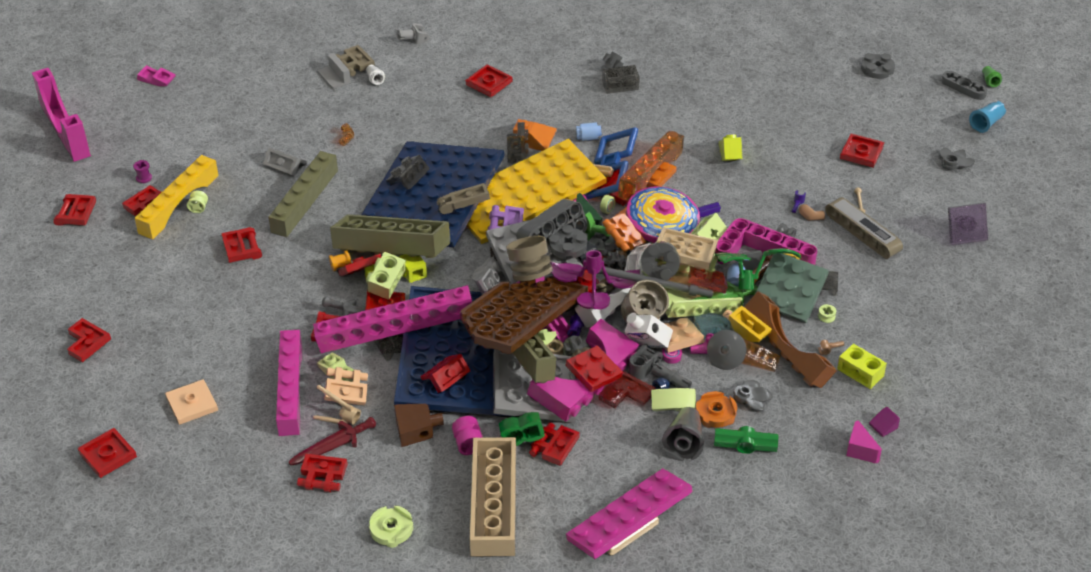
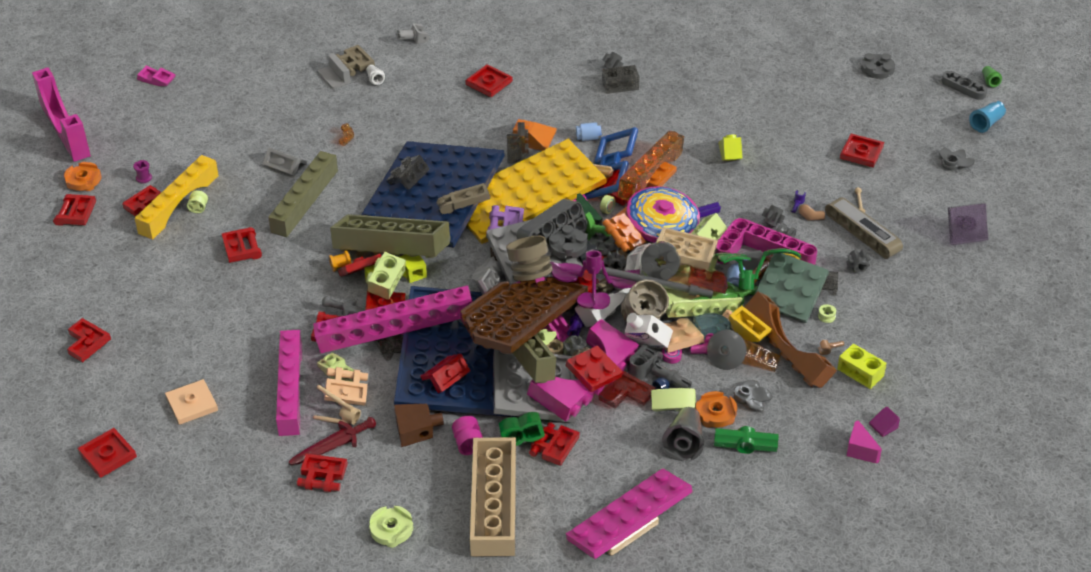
none -> orange plate [64,162,102,191]
none -> dark grey gear [762,205,785,227]
none -> dark grey gear [846,249,871,272]

